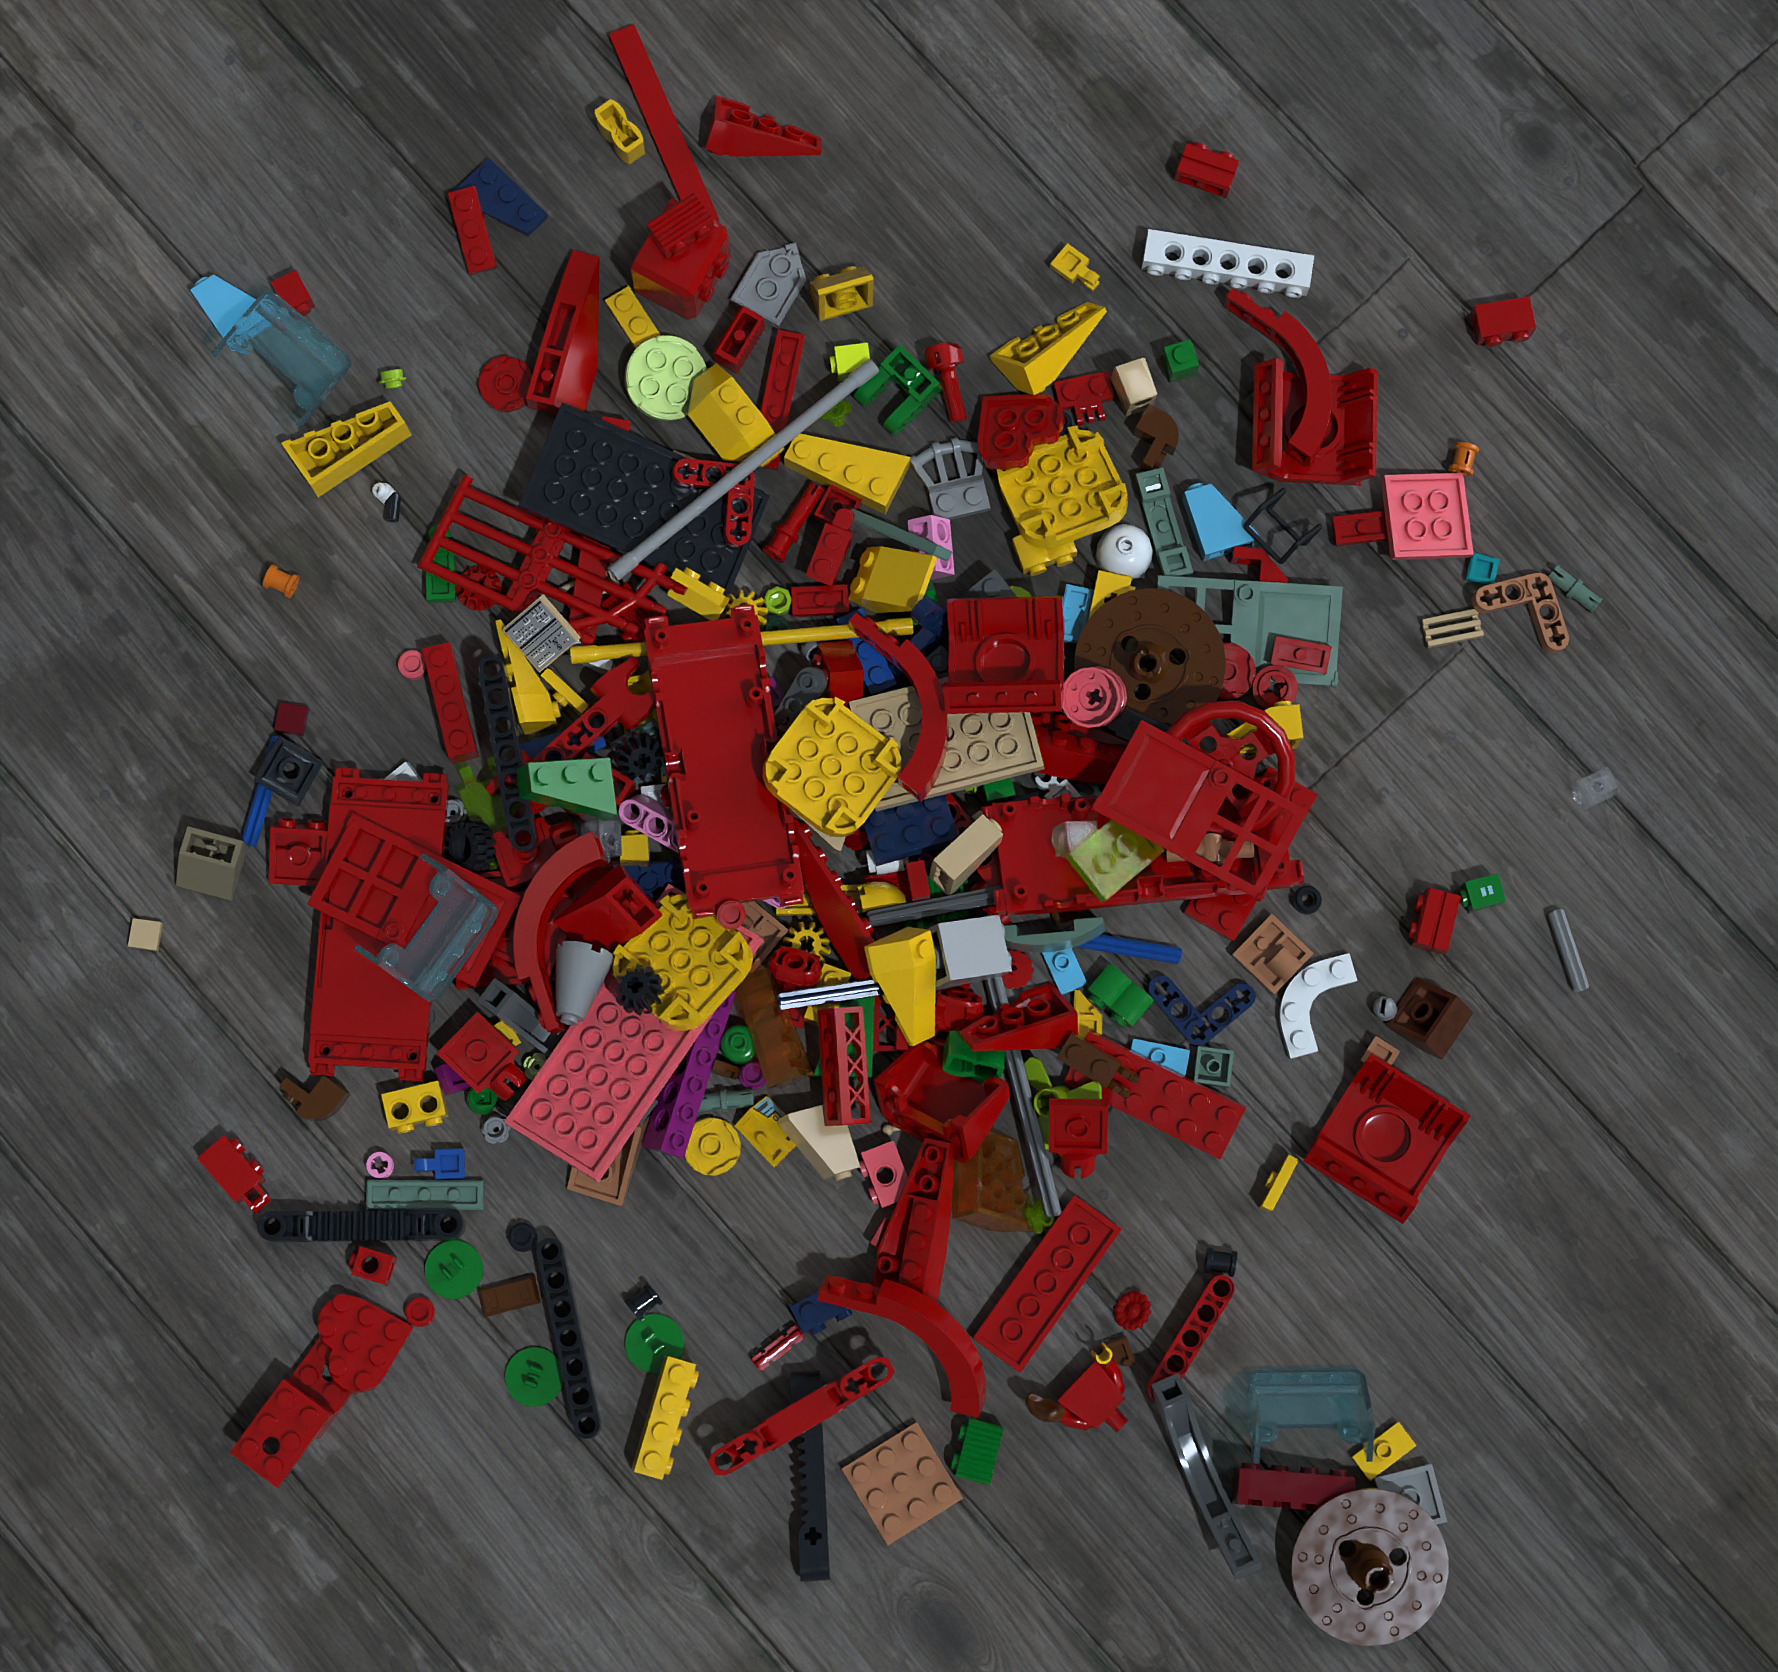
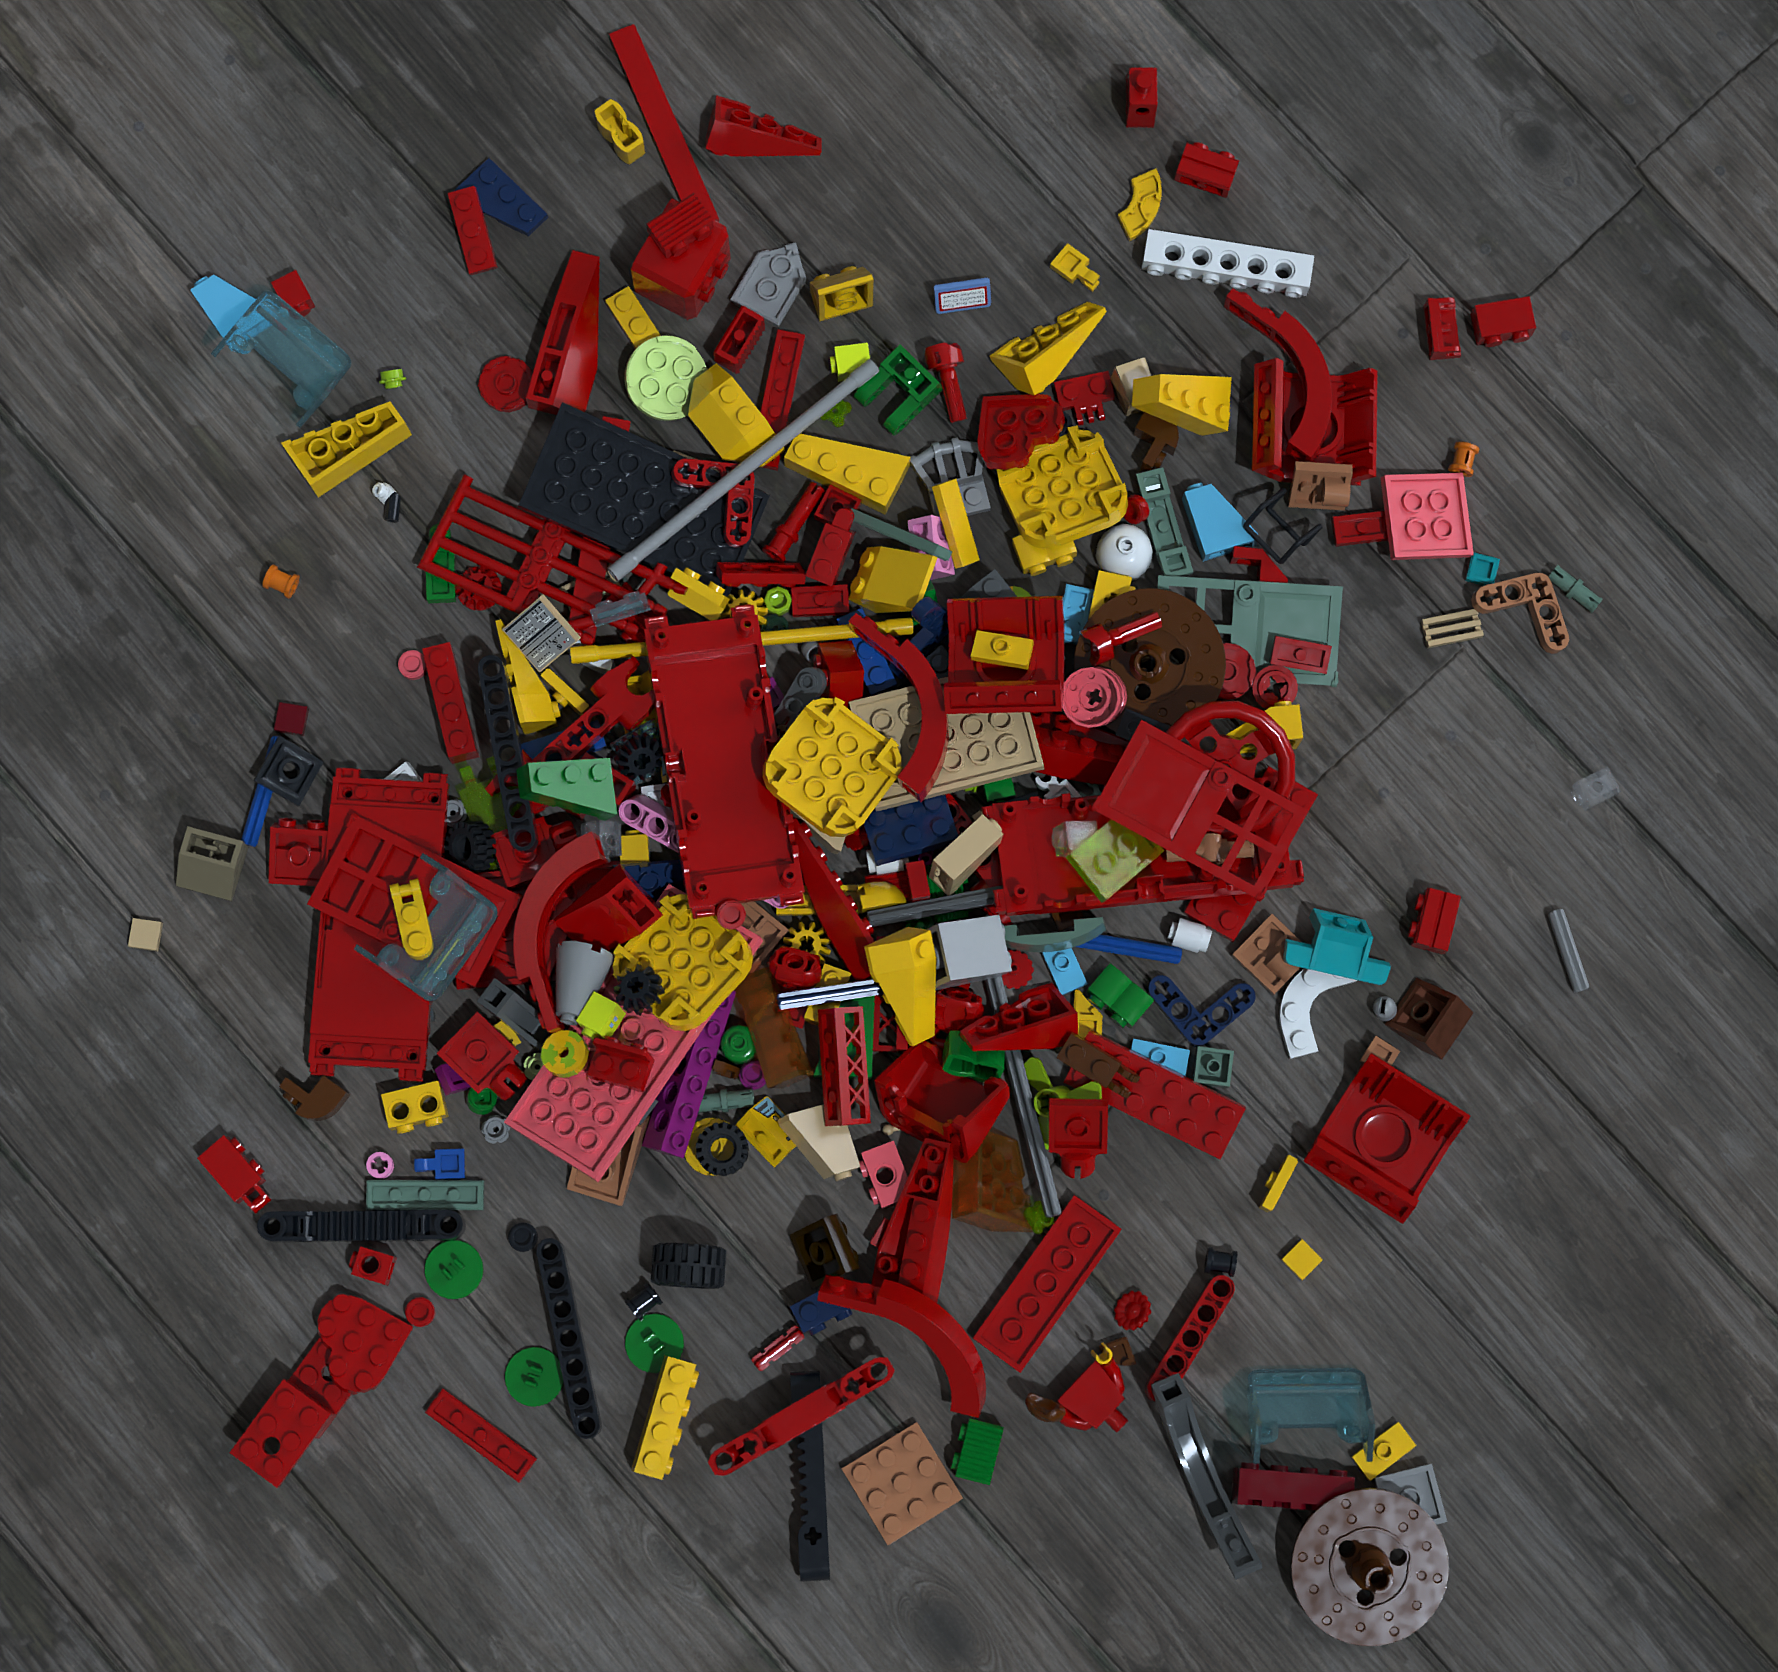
reddish brown tile [477,1274,541,1317] -> none
green brick [1161,339,1199,383] -> none
black plate [1293,886,1322,915] -> none
green brick [1458,873,1506,913] -> none
none -> yellow plate [389,878,434,960]
none -> red tile [425,1388,537,1483]
none -> yellow piece [541,1030,589,1078]
none -> neon yellow brick [576,991,626,1041]
none -> red bracket [587,1036,655,1092]
none -> clear light blue plate [590,592,651,627]
none -> black tyre [651,1243,727,1289]
none -> black tyre [696,1122,749,1176]
none -> red plate [716,562,806,587]
none -> dark brown brick [790,1213,860,1289]
none -> yellow tile [932,479,980,569]
none -> slope [933,278,991,314]
none -> yellow plate [971,630,1034,670]
none -> red piece [1079,611,1162,667]
none -> yellow tile [1117,168,1162,242]
none -> red tile [1124,494,1149,524]
none -> red torso [1126,67,1157,128]
none -> yellow wedge [1132,374,1232,436]
none -> white brick [1168,918,1212,953]
none -> yellow tile [1281,1239,1323,1281]
none -> teal plate [1283,908,1391,985]
none -> nougat plate [1288,461,1353,511]
none -> red hinge [1423,297,1461,360]

